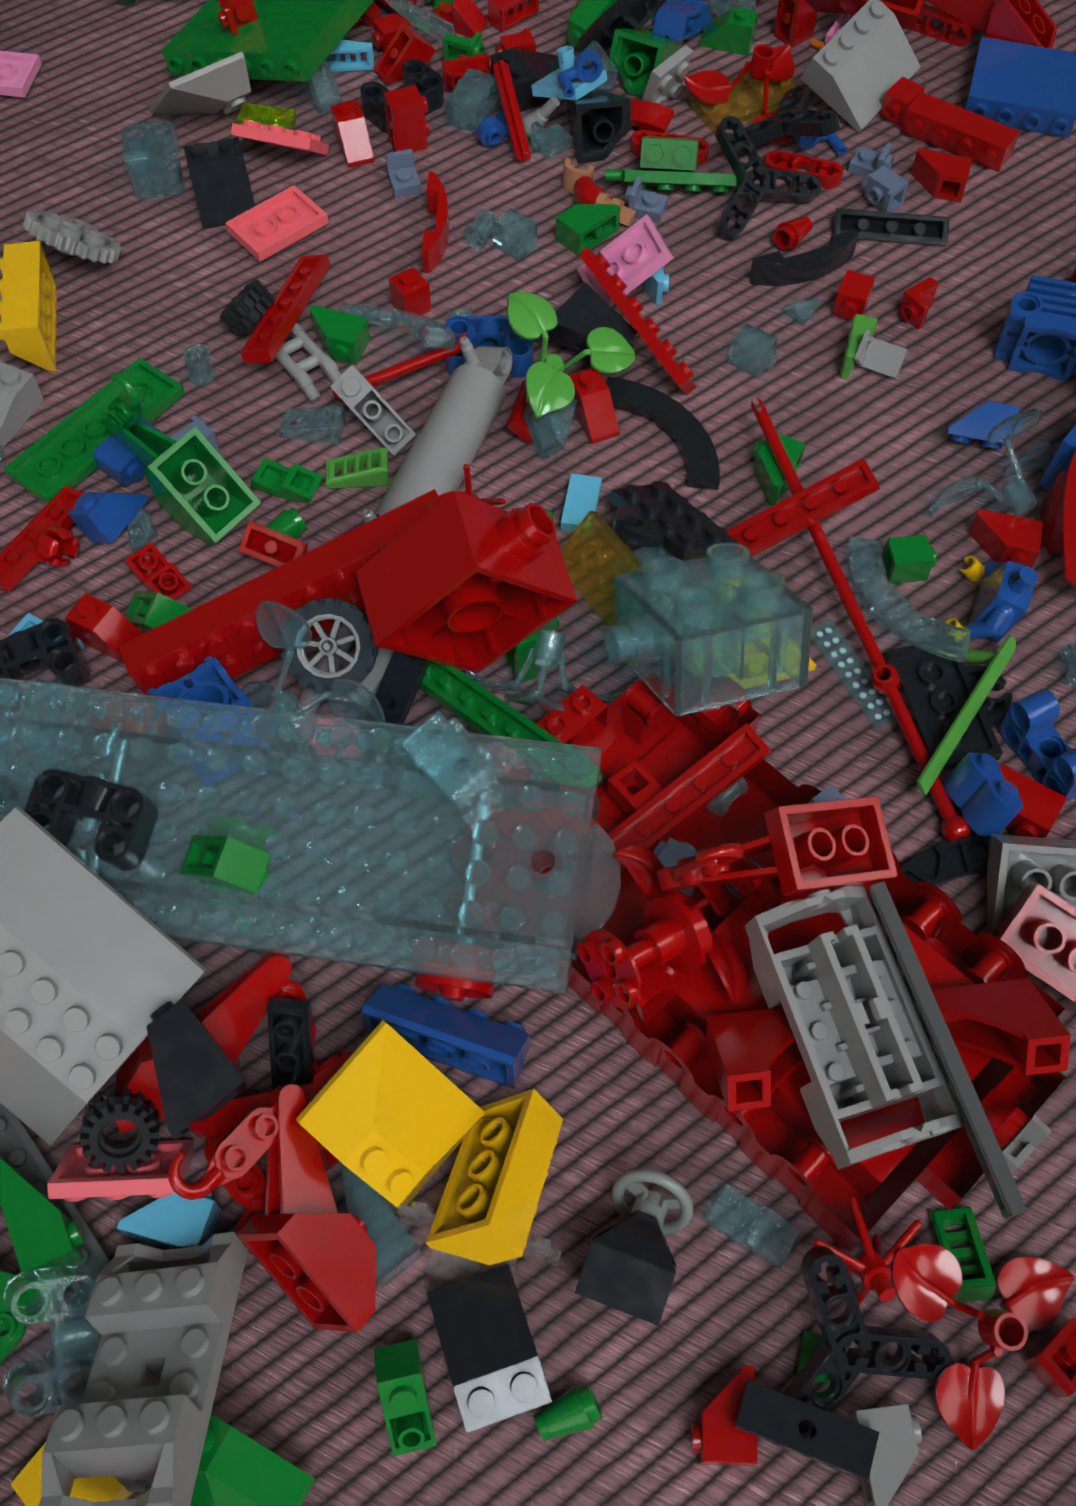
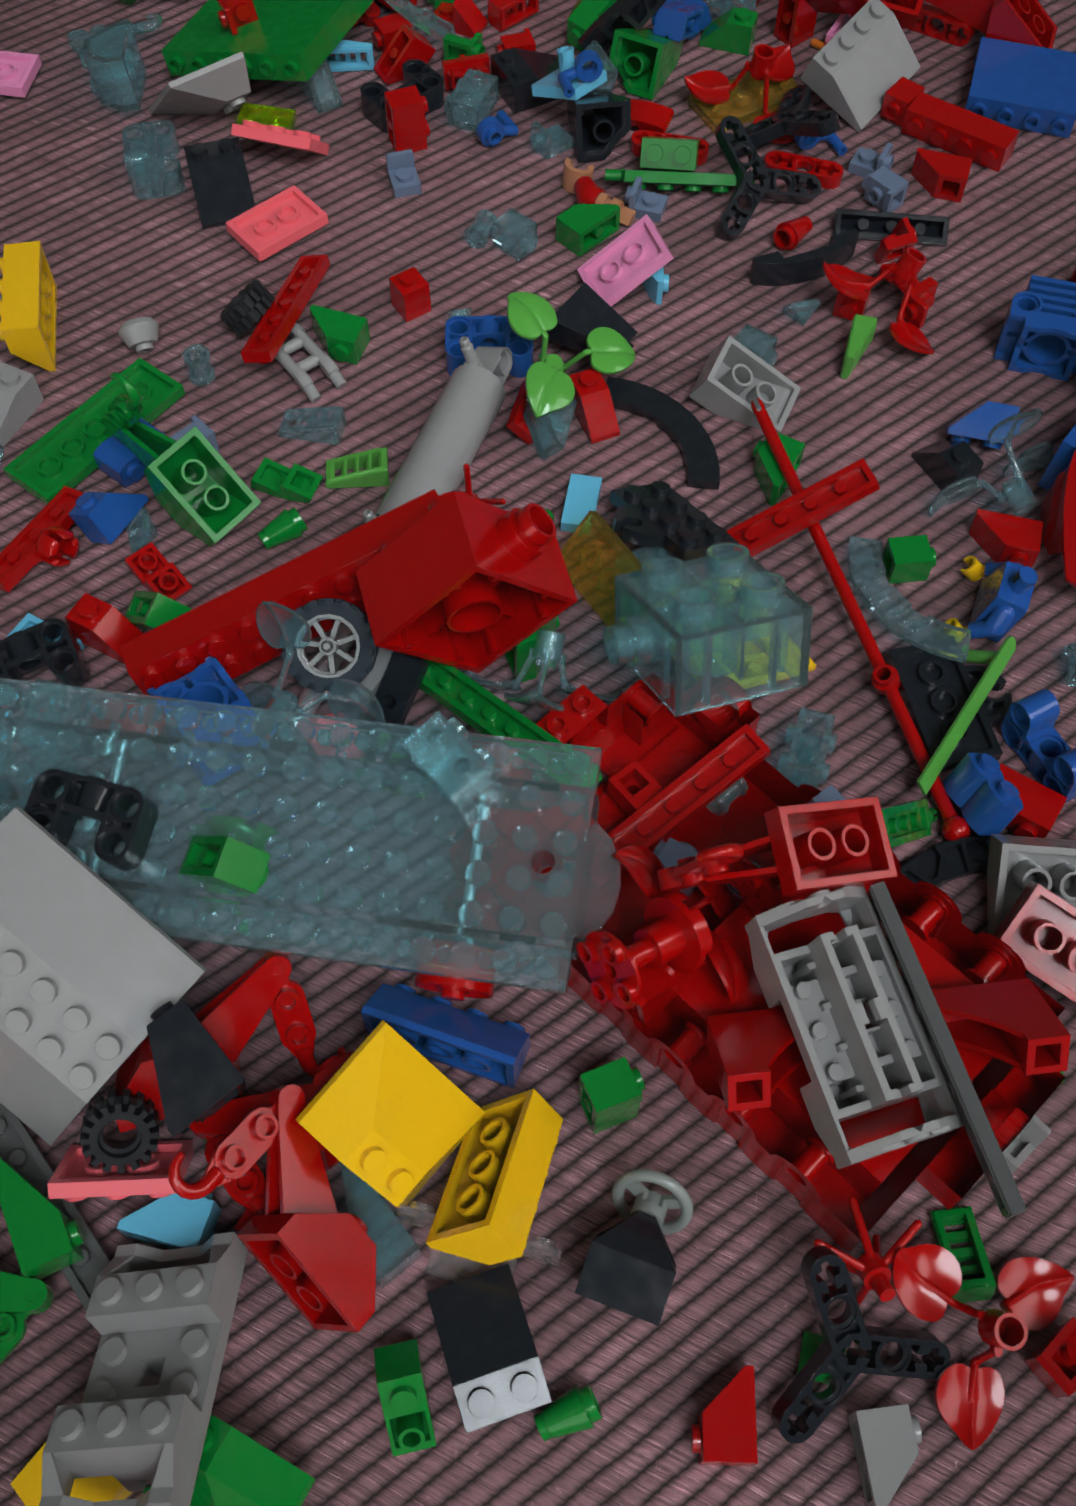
clear light blue beam [2,1265,100,1417] -> none
light grey gear [23,209,122,264] -> none
red slope [238,521,308,567] -> none
black tile [267,997,314,1091] -> none
light grey slope [330,365,417,457] -> none
slope [331,100,375,168] -> none
red bar [332,332,468,400] -> none
clear light blue tile [339,303,455,349] -> none
red slope [422,172,449,273] -> none
red axle [493,60,531,163] -> none
light grey piece [522,96,560,140] -> none
red plate [579,247,697,395] -> none
light grey plate [642,45,694,105] -> none
clear light blue slope [702,1183,801,1268] -> none
black tile [733,1380,880,1481] -> none
clear light blue sticker [806,619,896,728] -> none
light grey bracket [854,330,908,379] -> none
none -> clear light blue slope [67,13,163,112]
none -> light grey cone [118,317,159,354]
none -> green brick [578,1057,645,1134]
none -> light grey slope [689,335,801,433]
none -> clear light blue brick [777,707,838,788]
none -> red plant [823,247,935,355]
none -> red bracket [873,217,918,265]
none -> green plate [881,799,938,848]
none -> black slope [911,441,984,499]

